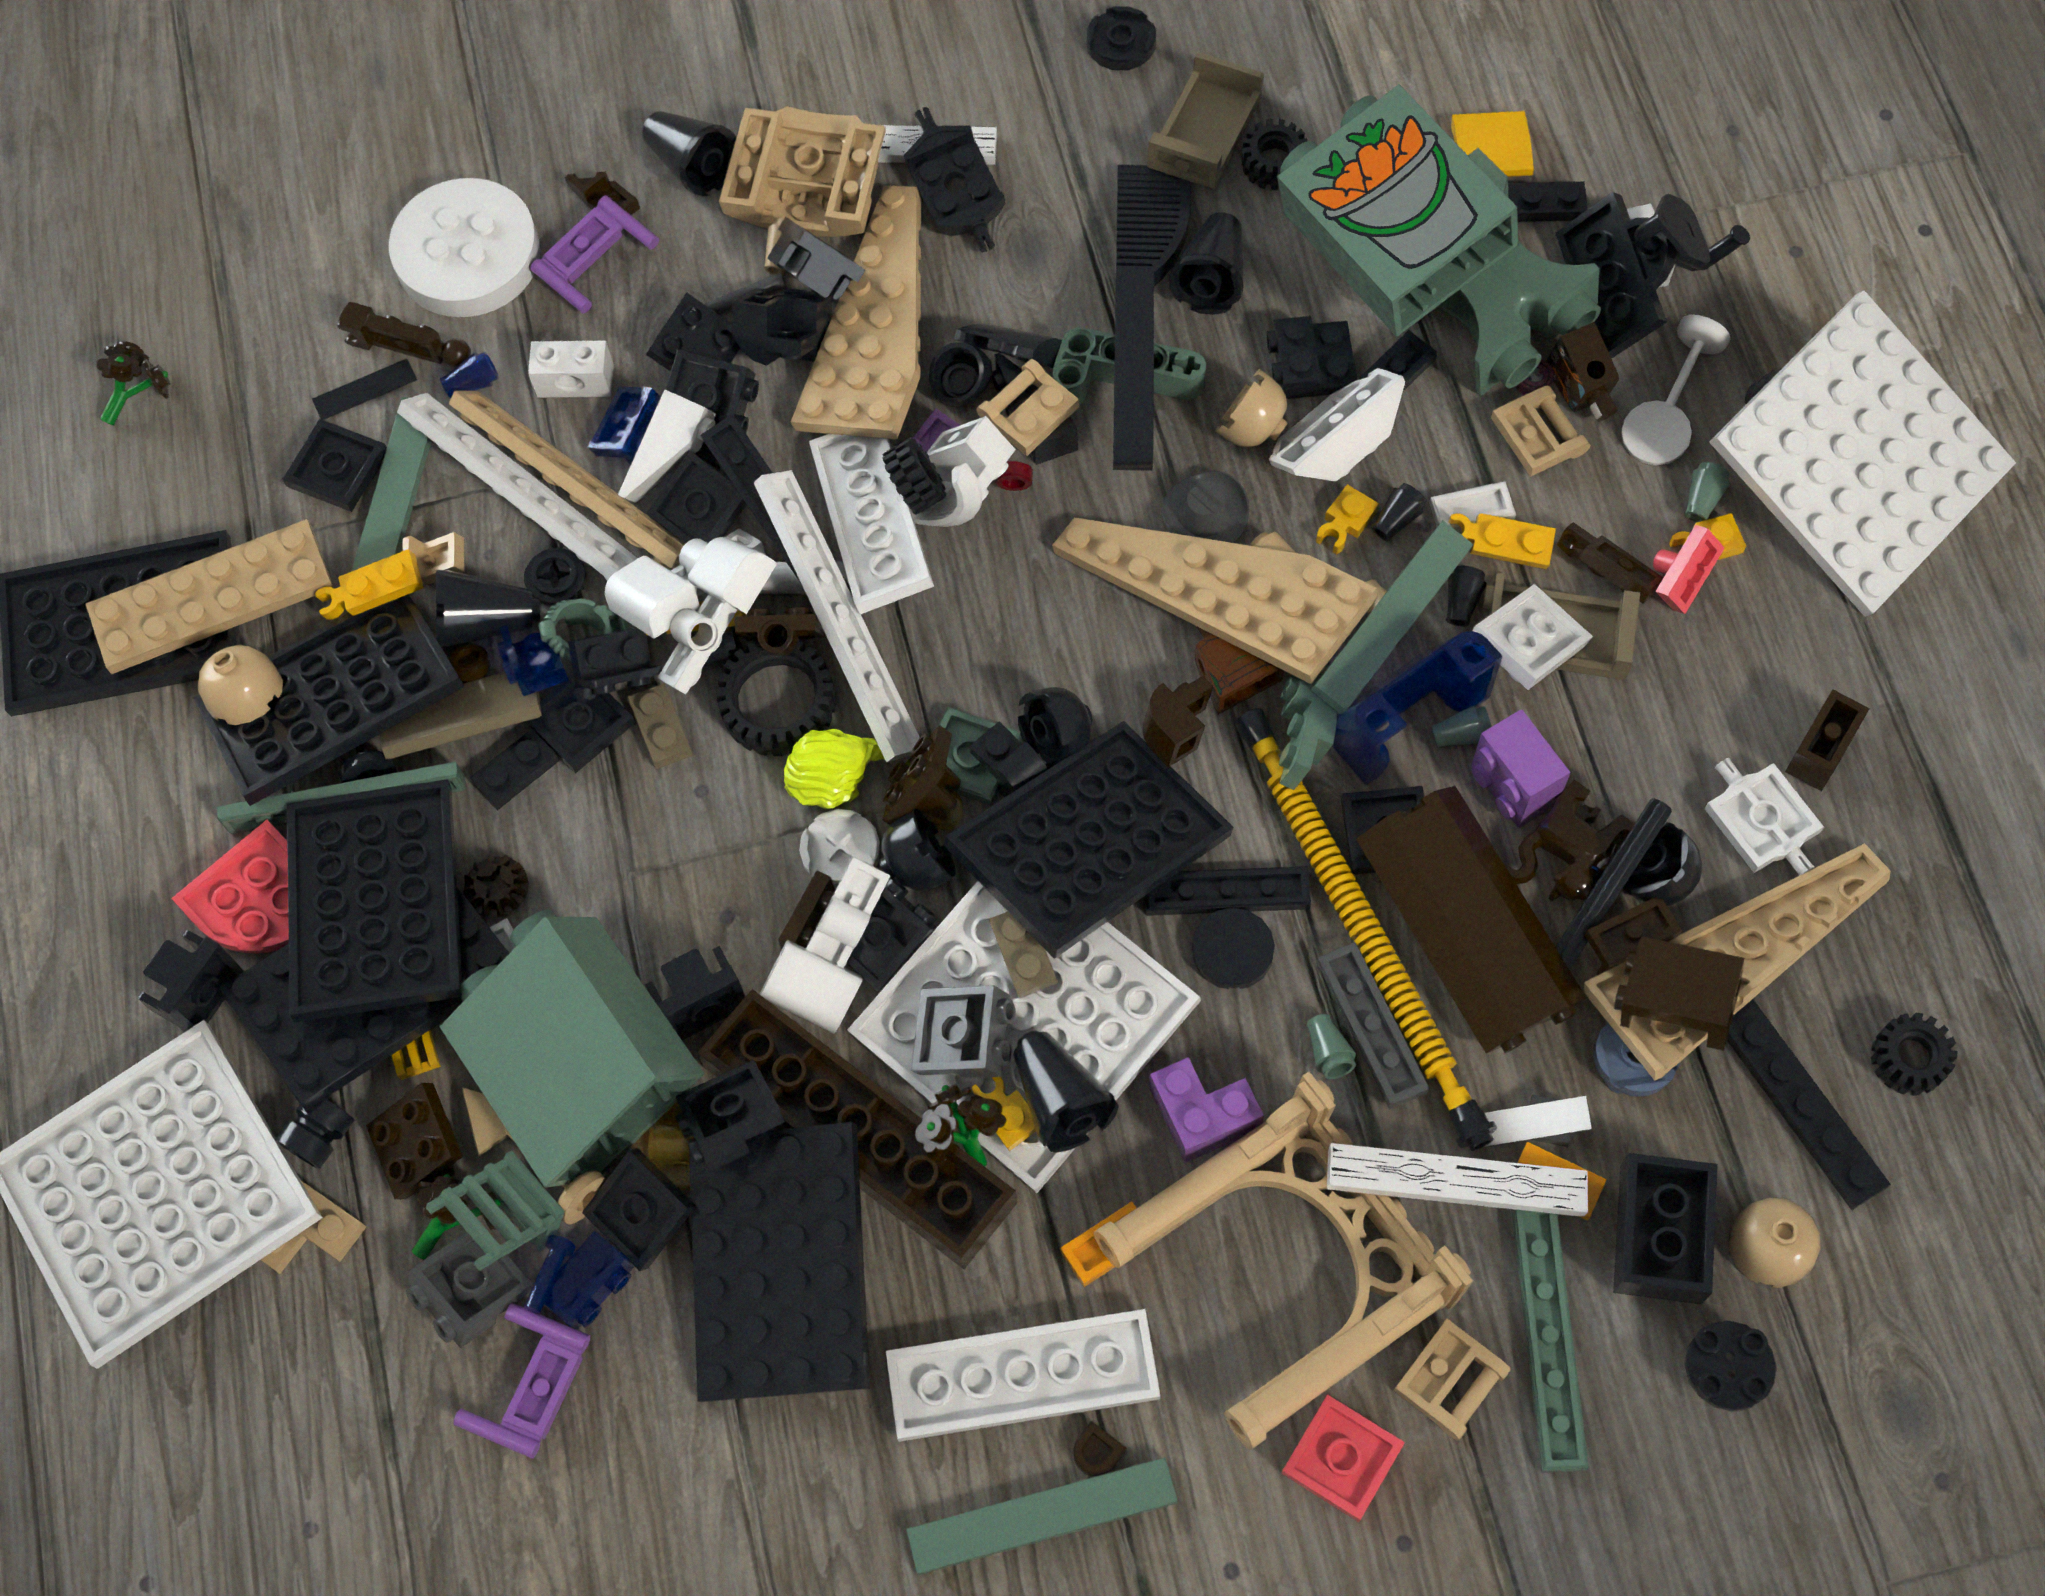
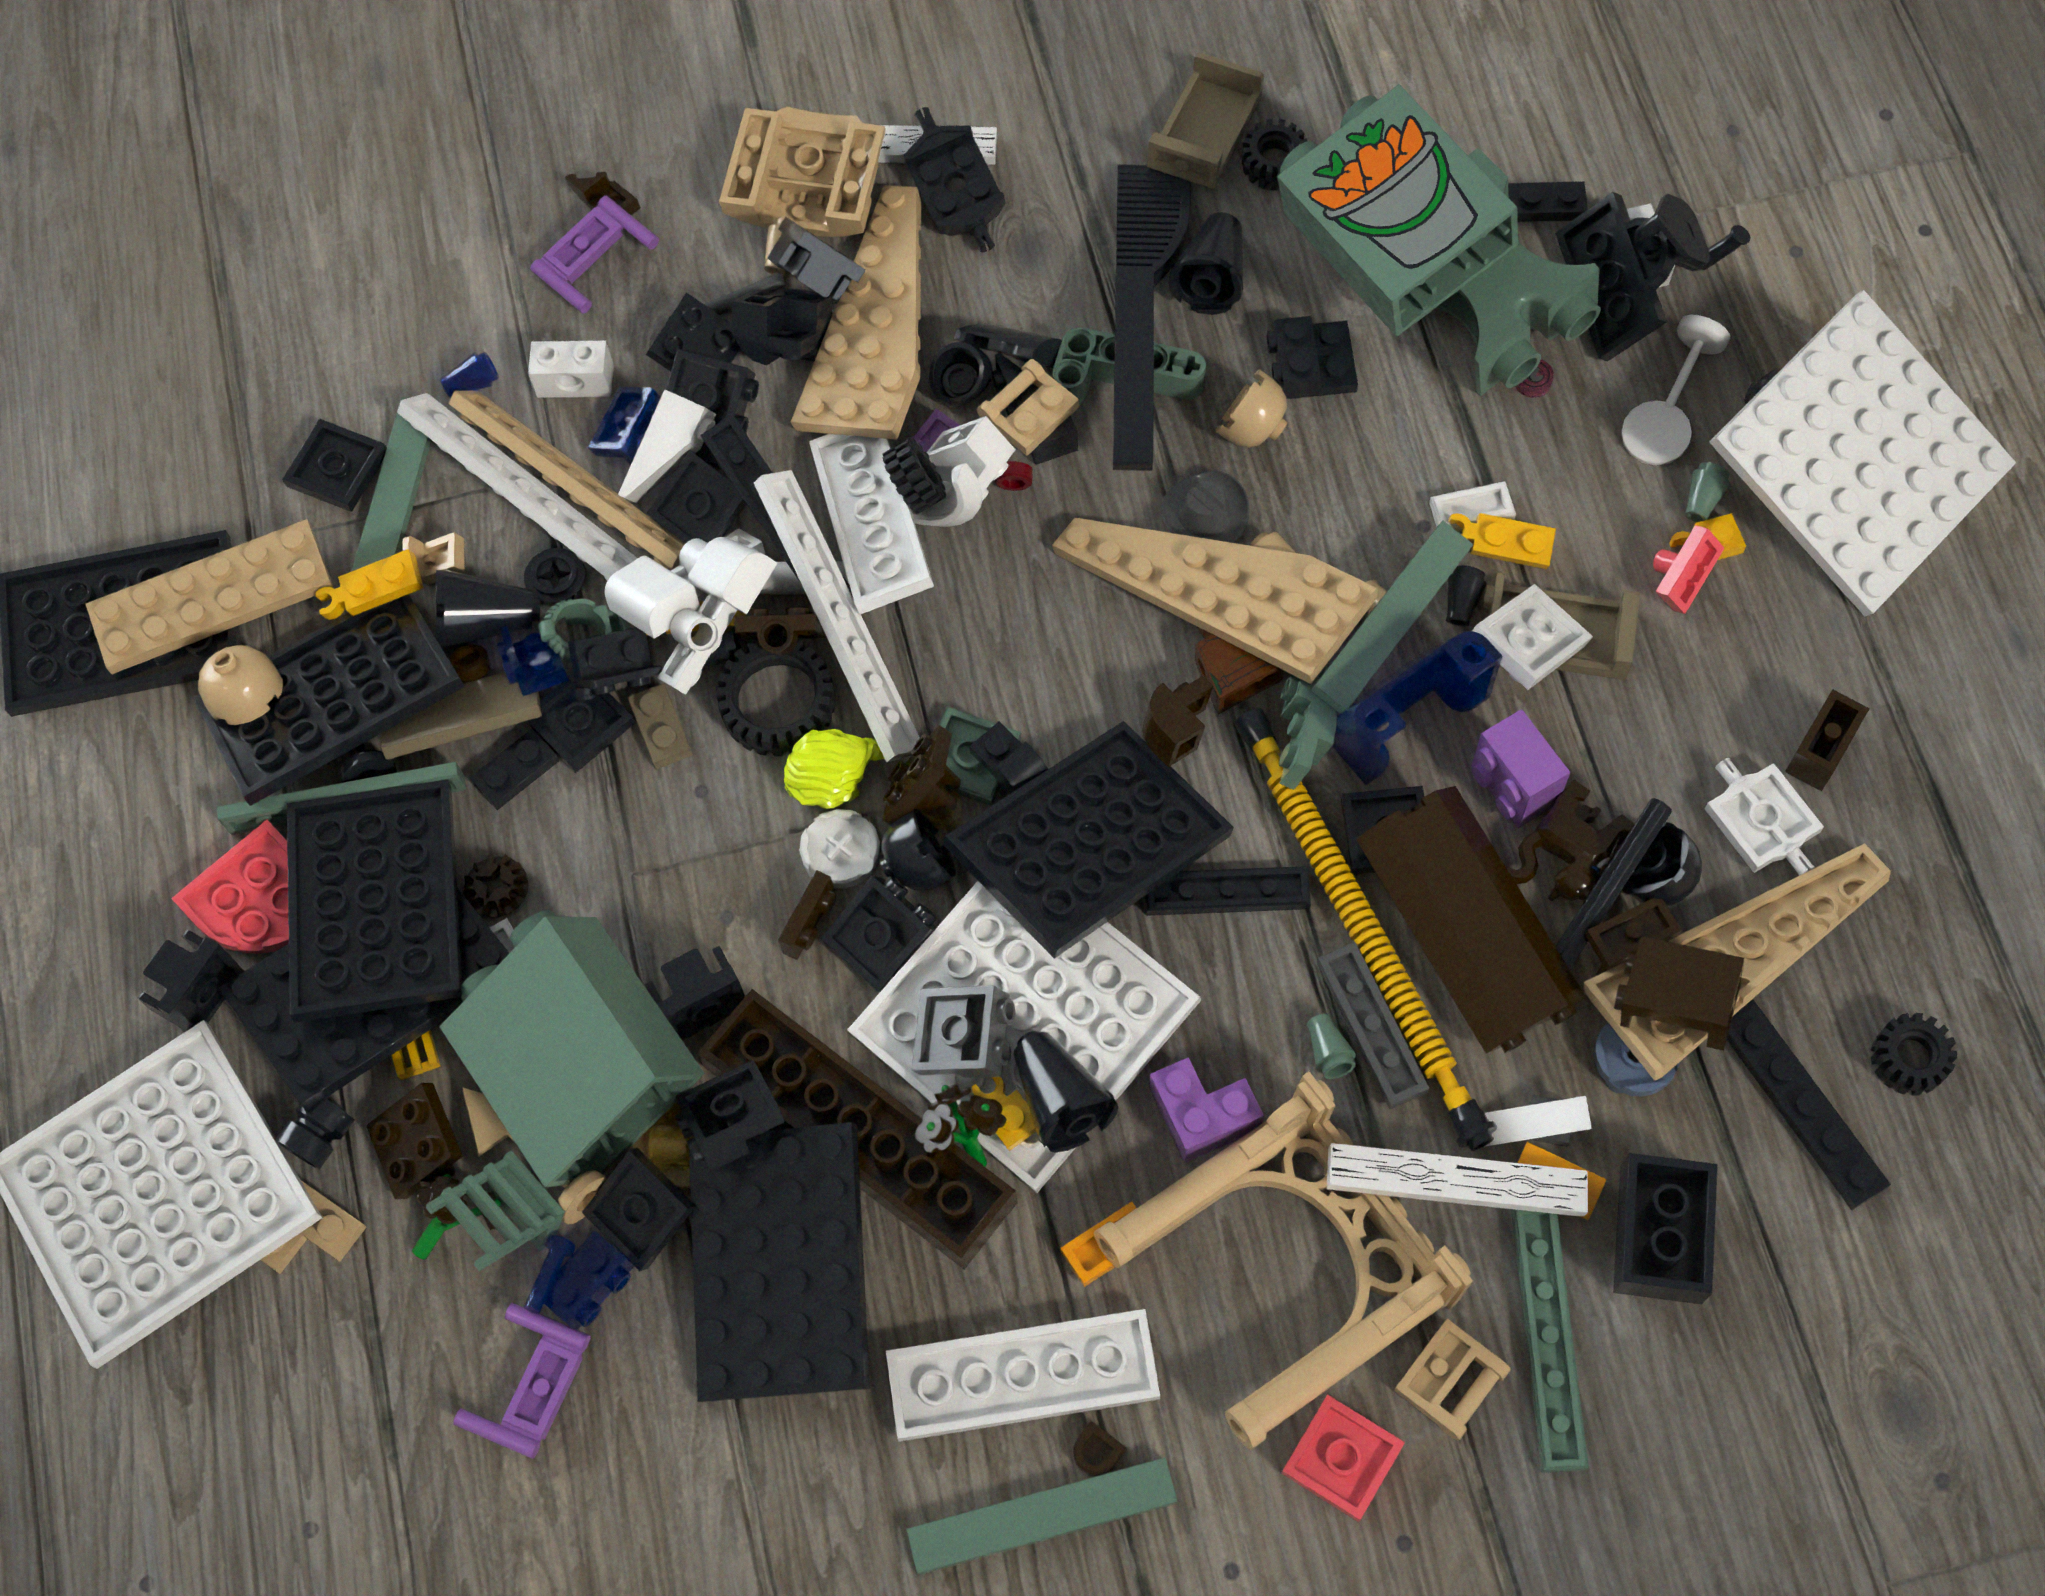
dark brown plant [96,341,170,426] -> none
black sticker [312,359,417,420] -> none
dark brown plate [337,302,471,368] -> none
white brick [389,178,540,317] -> none
dark grey plate [406,1232,533,1348] -> none
black cone [642,111,737,197] -> none
white plate [760,857,890,1034] -> none
dark tan plate [989,912,1058,998] -> none
black cylinder [1018,687,1092,769] -> none
black tile [1086,6,1156,71] -> none
black tile [1192,908,1275,989] -> none
white wedge [1269,368,1405,481] -> none
yellow plate [1316,484,1380,555] -> none
black plate [1359,330,1437,391] -> none
black cone [1371,483,1426,542] -> none
sand green cone [1431,705,1492,748] -> none
yellow slope [1451,111,1534,177] -> none
tan plate [1491,385,1590,477] -> none
dark brown torso [1544,322,1619,422] -> none
dark brown hinge [1556,522,1663,604] -> none
black plate [1684,1321,1776,1412] -> none
tan cylinder [1729,1198,1820,1288] -> none

